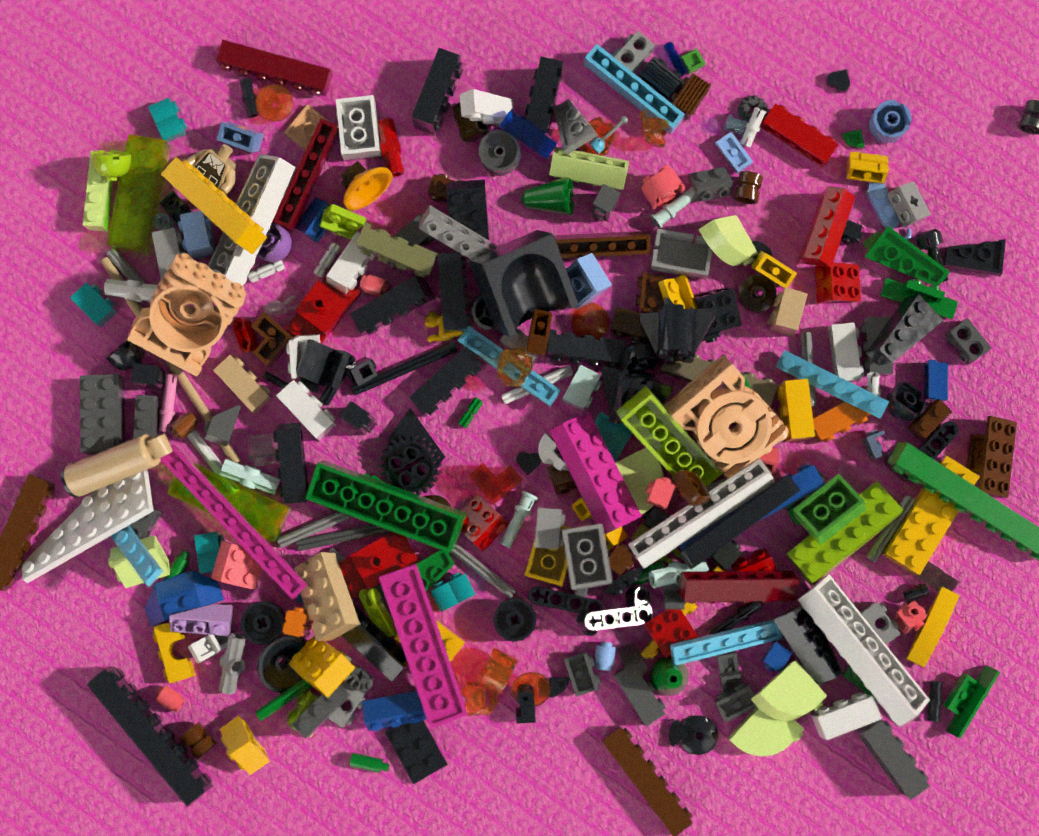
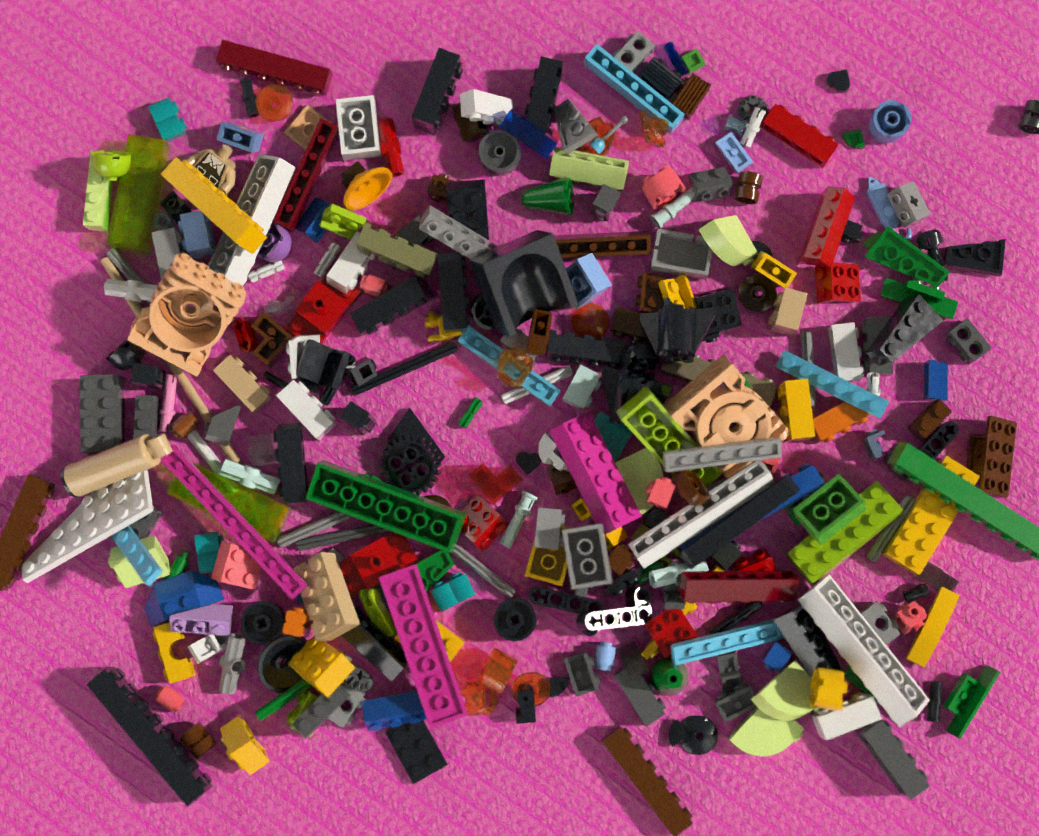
teal brick [70,282,117,327] -> none
green cylinder [350,752,390,773] -> none
black brick [409,347,482,417] -> none
yellow brick [846,151,889,184] -> none
black cylinder [886,382,926,421] -> none
none -> light grey tile [663,437,782,472]
none -> yellow brick [810,667,847,711]

